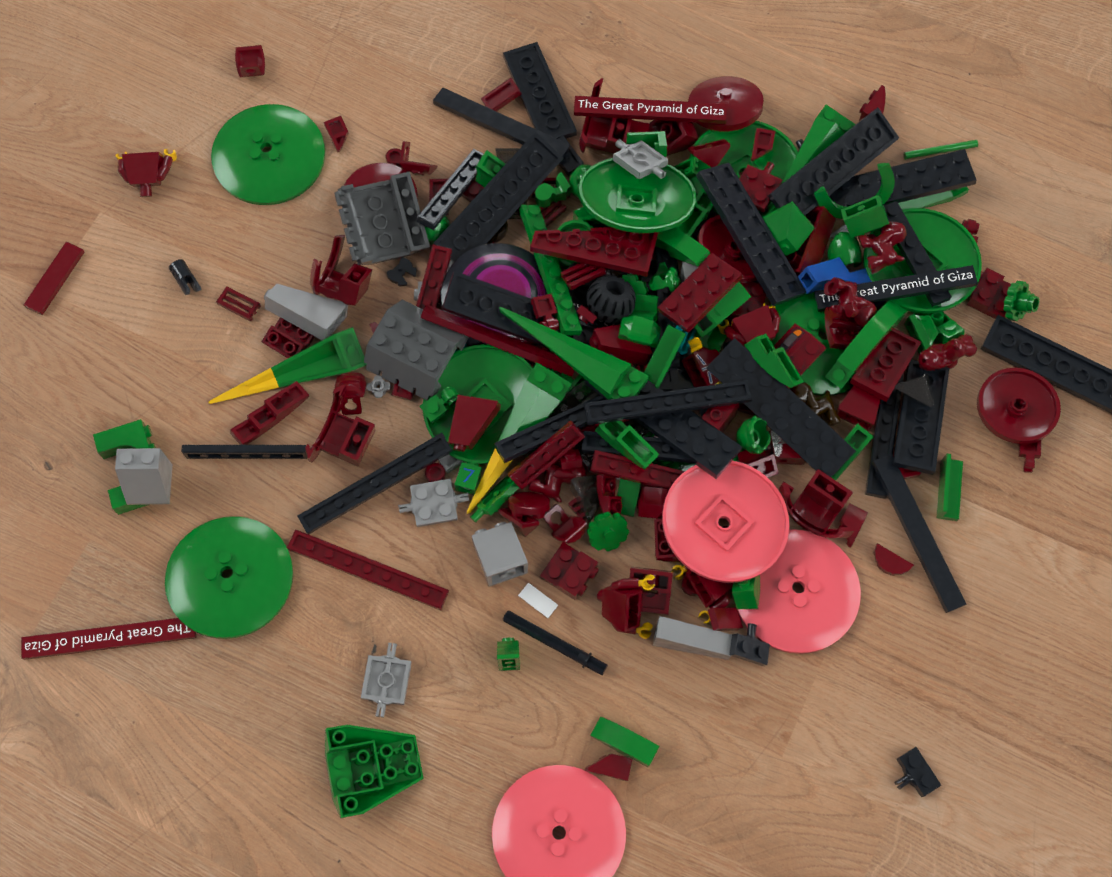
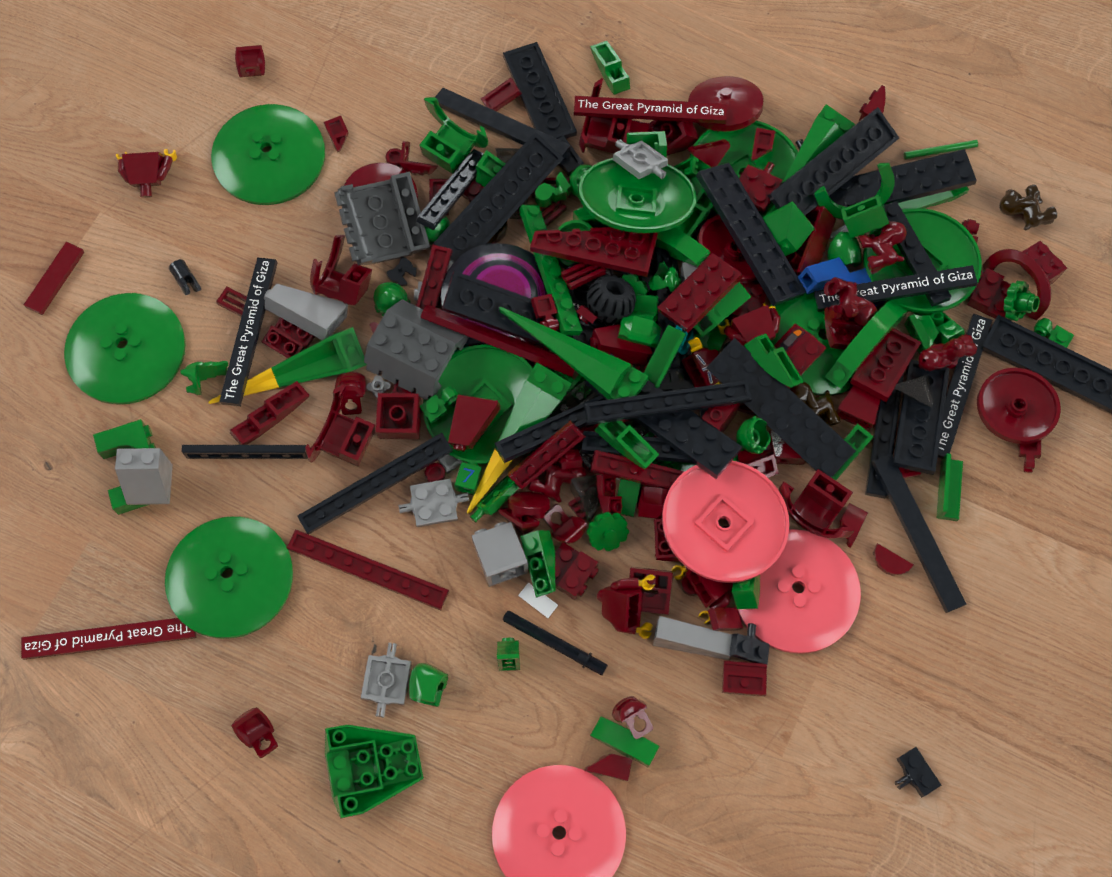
none -> green dish [64,293,186,405]
none -> green hair [180,361,228,395]
none -> black tile [219,257,278,407]
none -> dark red piece [231,707,278,758]
none -> green hair [373,282,411,316]
none -> dark red brick [375,393,422,440]
none -> green piece [409,663,448,707]
none -> green piece [419,97,488,174]
none -> green slope [520,530,555,598]
none -> green slope [590,41,630,95]
none -> dark red piece [612,696,653,739]
none -> dark red plate [722,661,767,697]
none -> black tile [938,314,992,459]
none -> dark red piece [983,241,1068,320]
none -> dark brown animal [999,184,1057,231]
none -> green plate [1034,318,1074,348]

